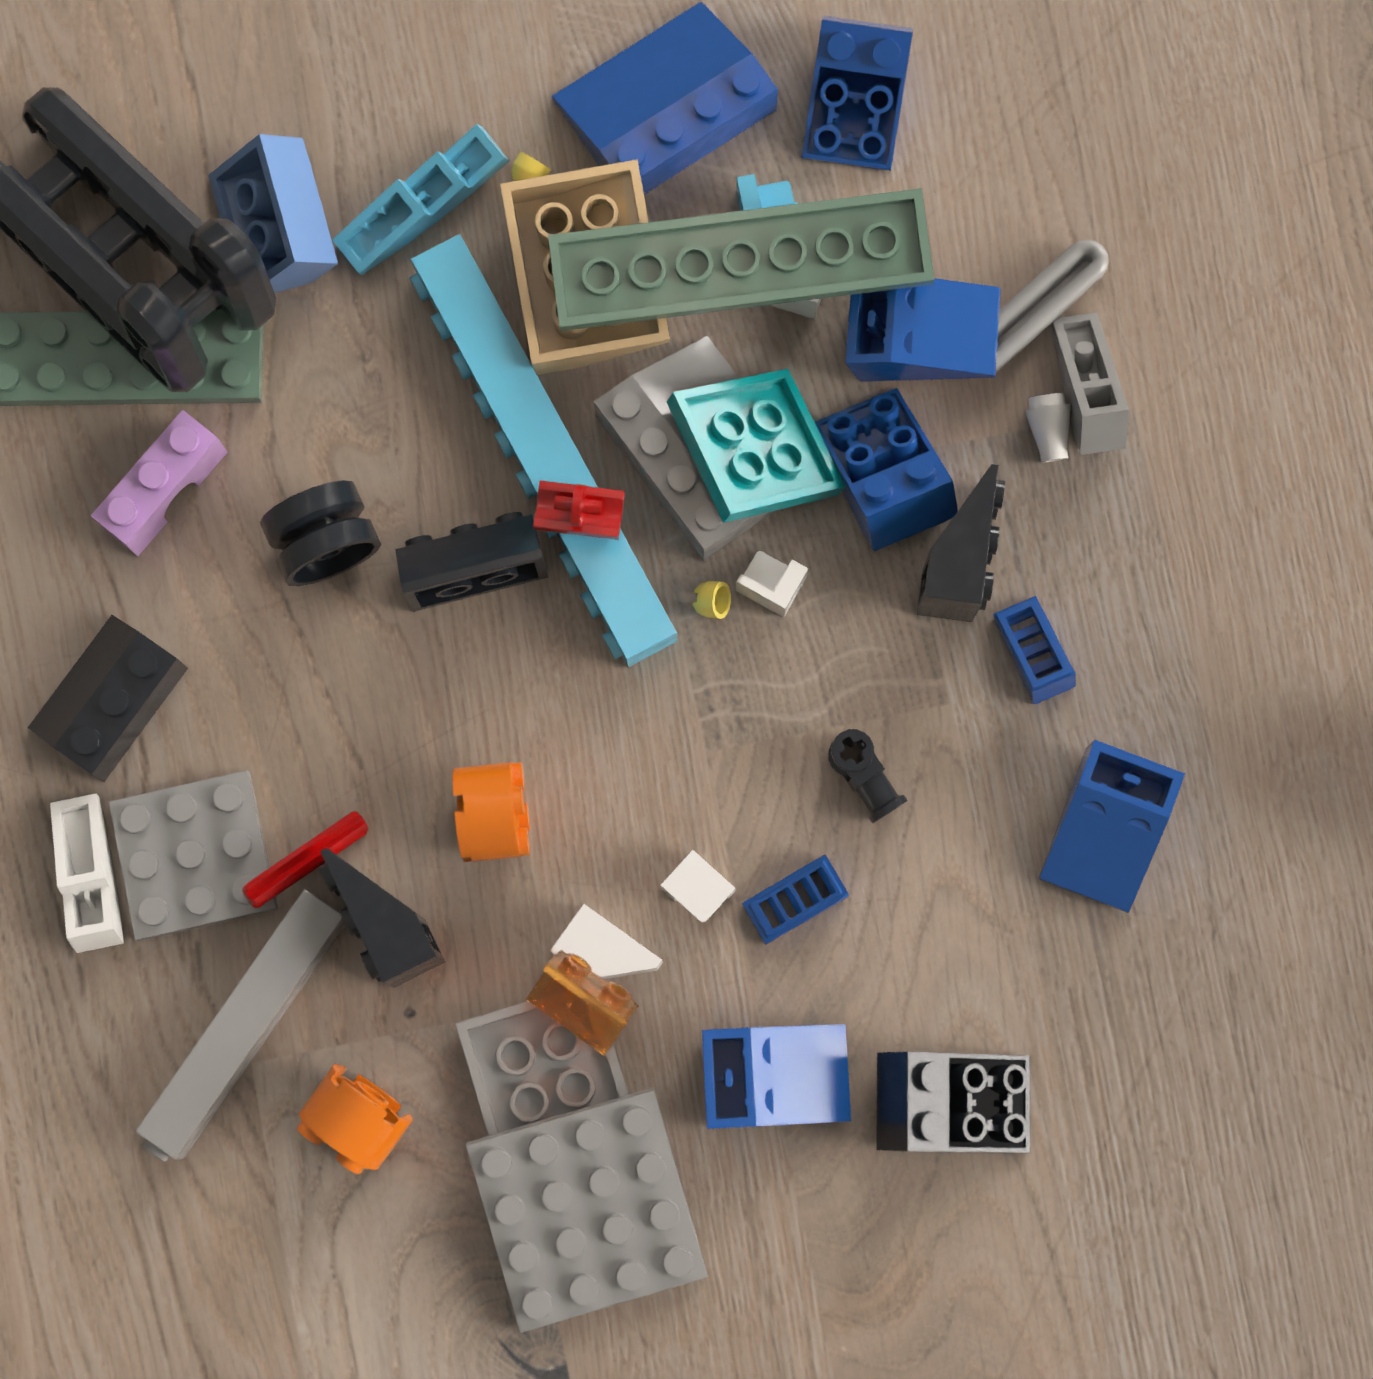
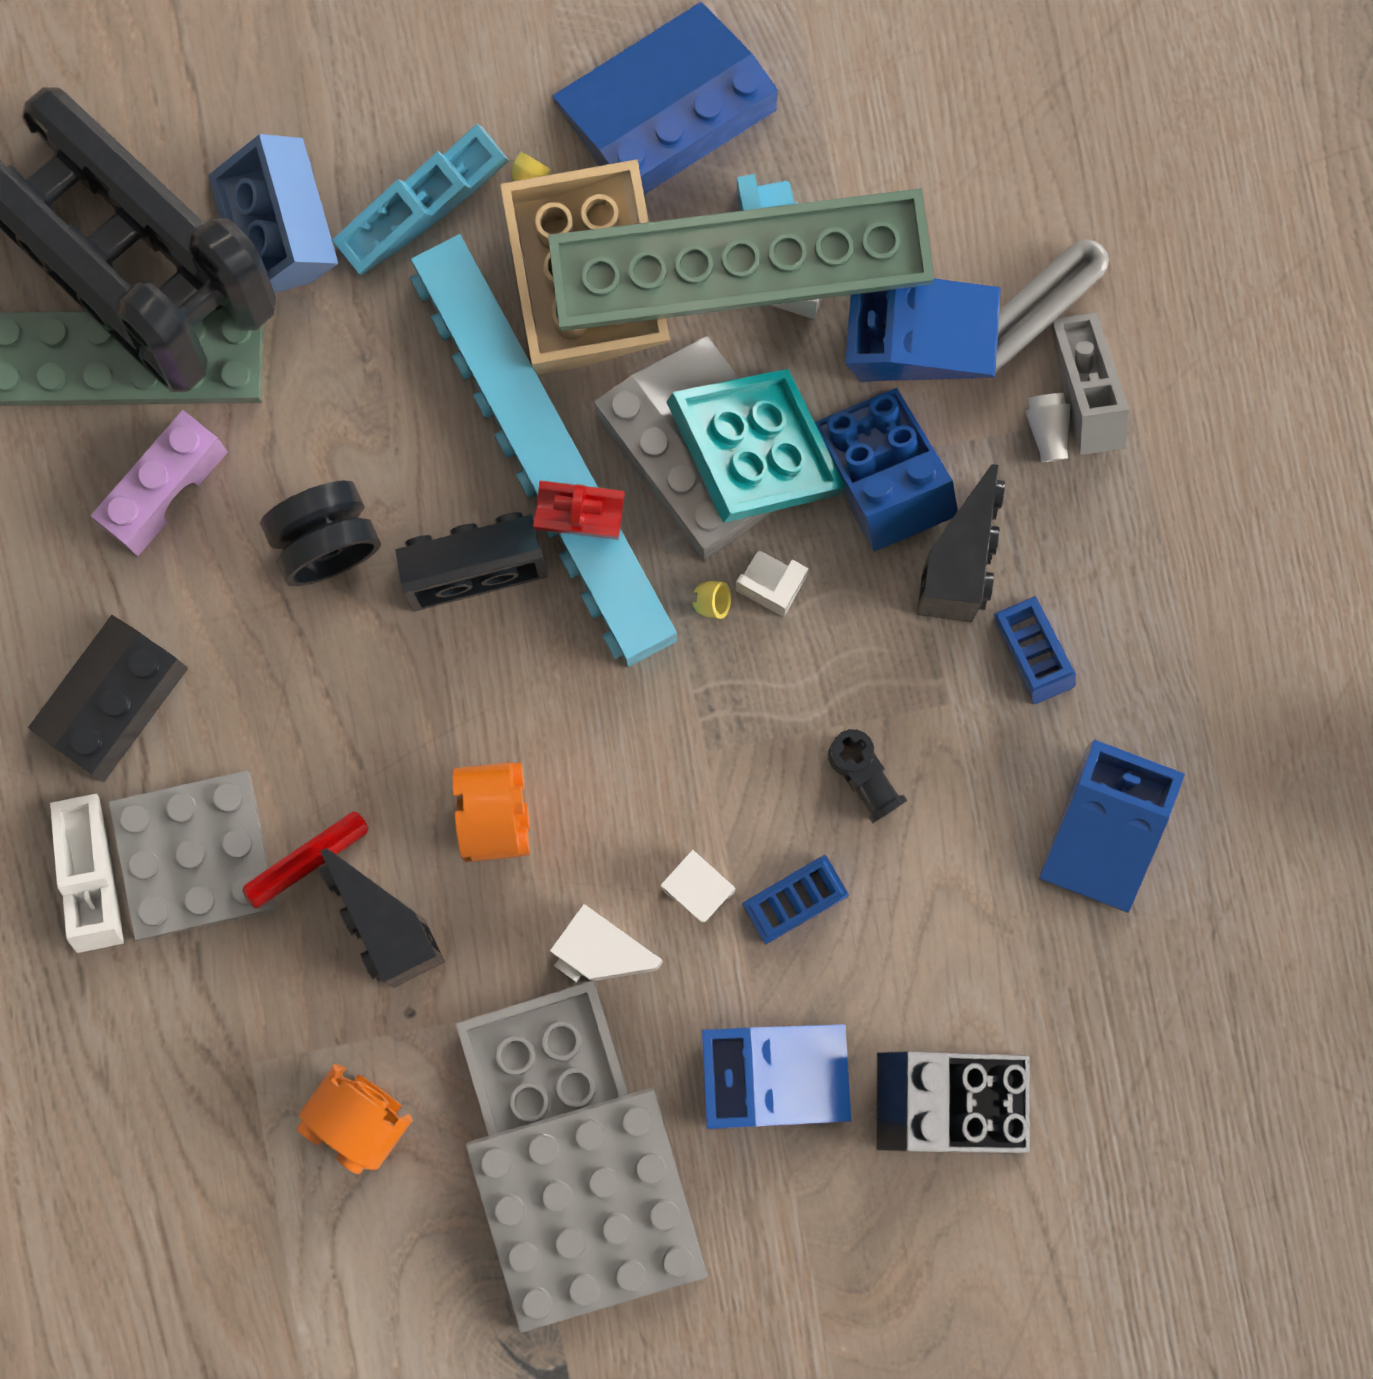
light grey brick [135,889,346,1162] -> none
clear orange bracket [526,949,640,1056] -> none
blue slope [802,16,913,171] -> none

